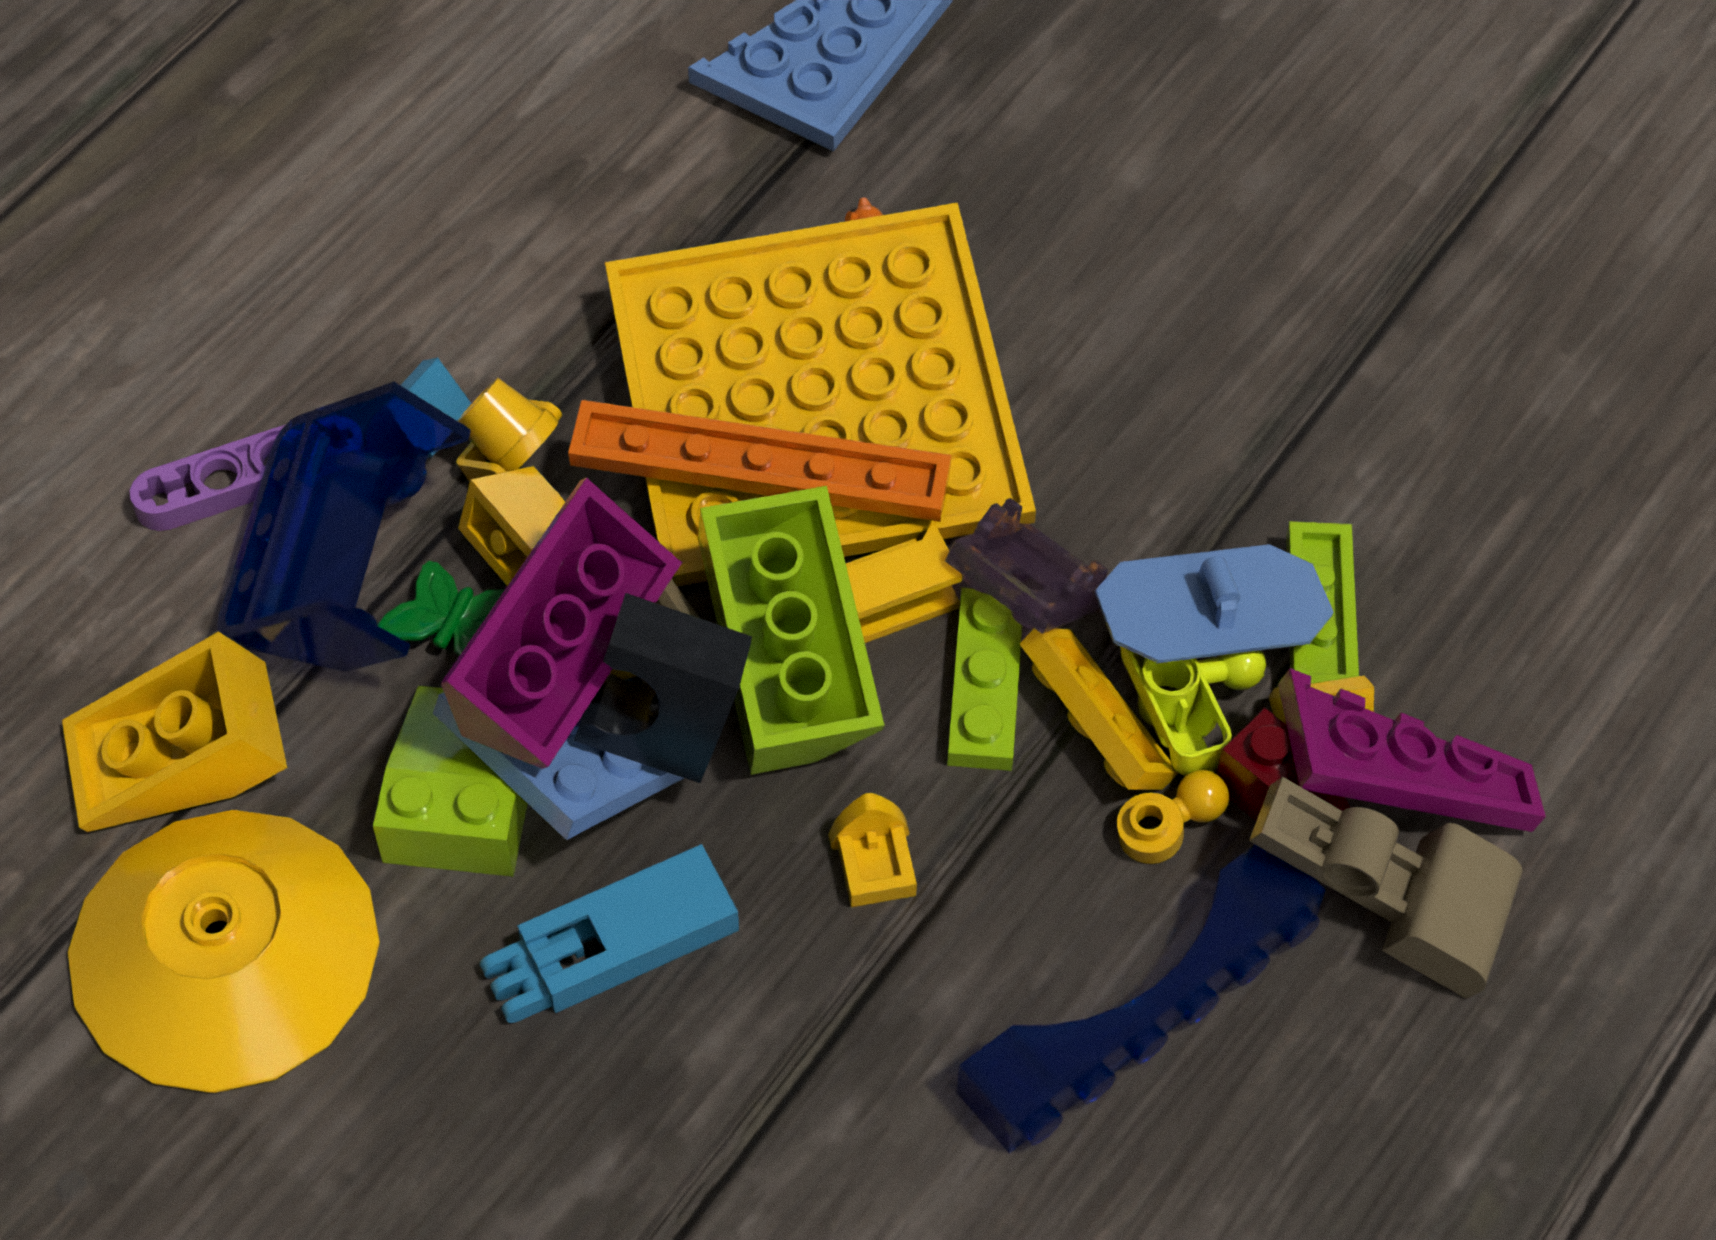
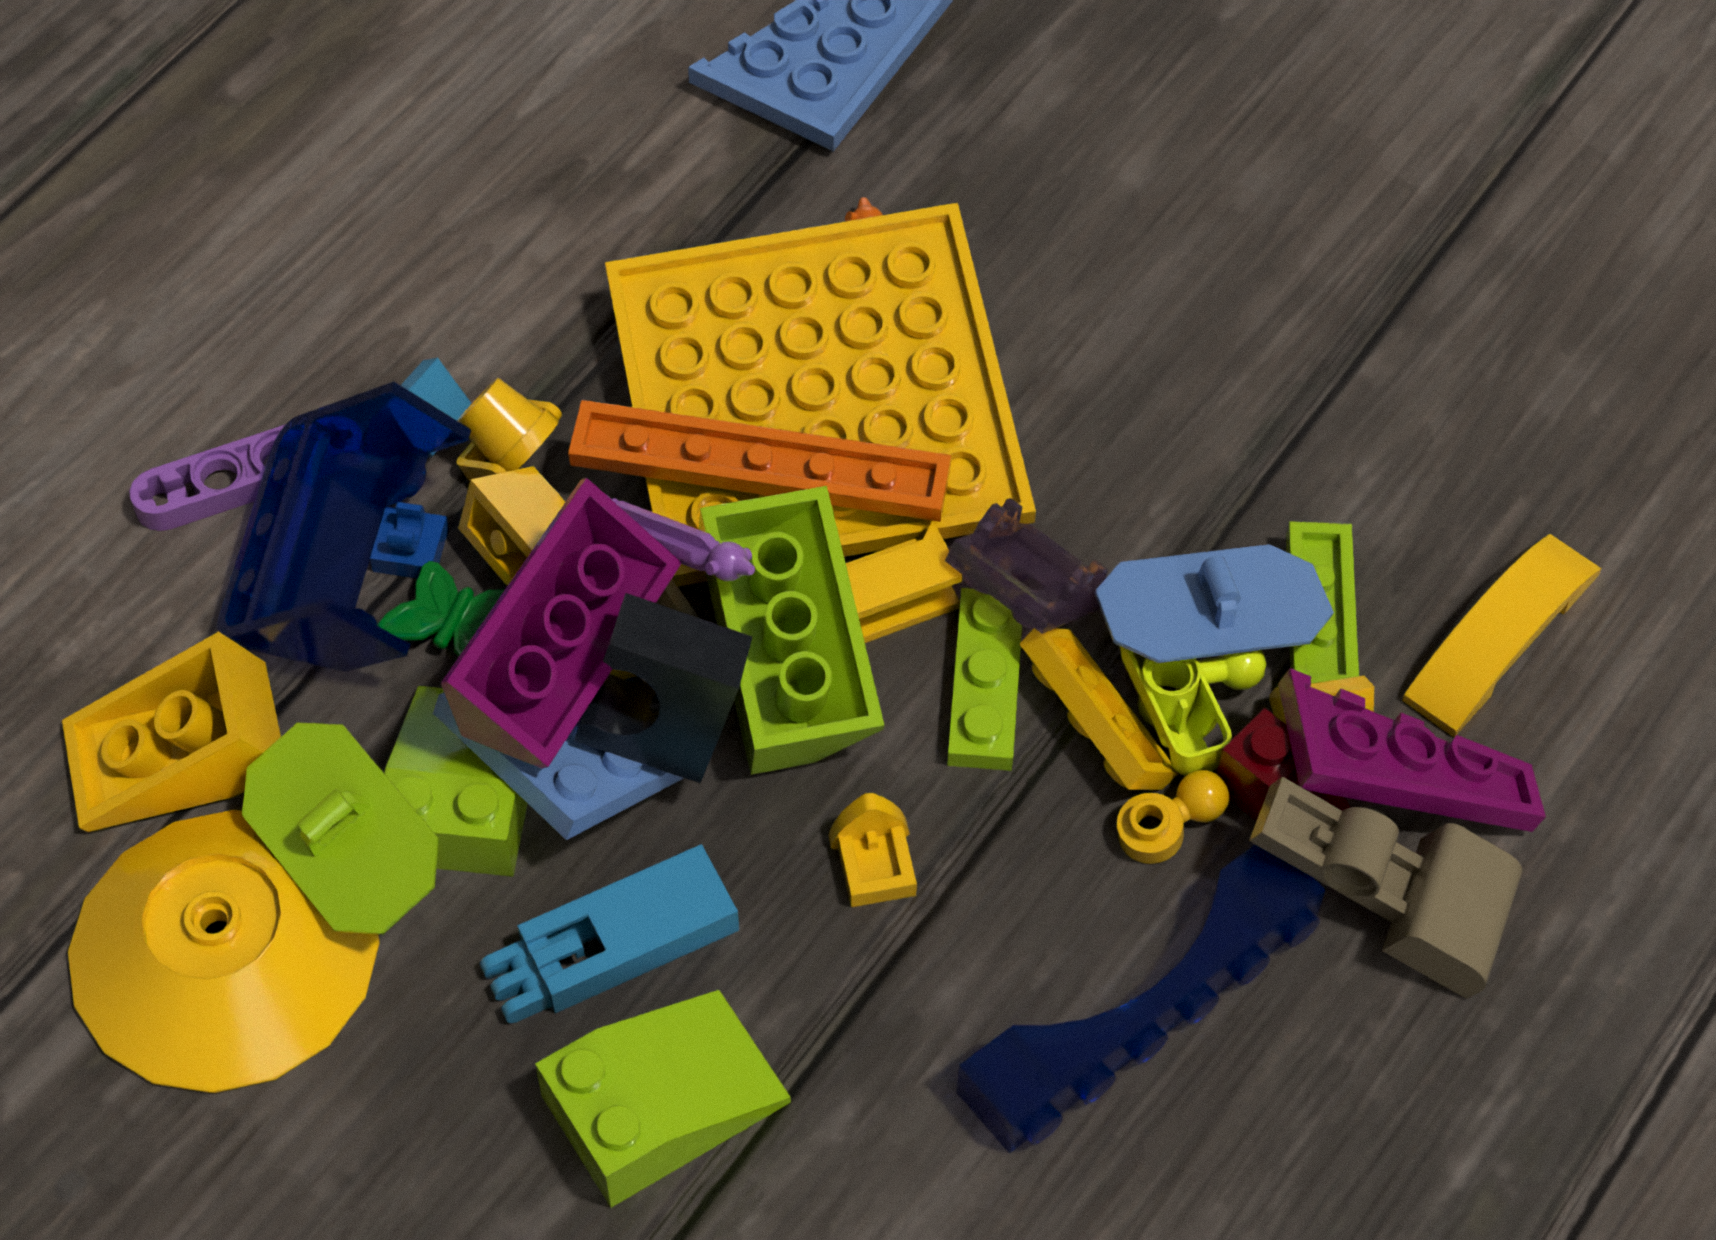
none -> lime shield [242,722,439,935]
none -> blue tile [370,502,449,579]
none -> lime slope [535,990,791,1208]
none -> medium lavender wheel [607,495,755,581]
none -> yellow slope [1402,534,1602,737]

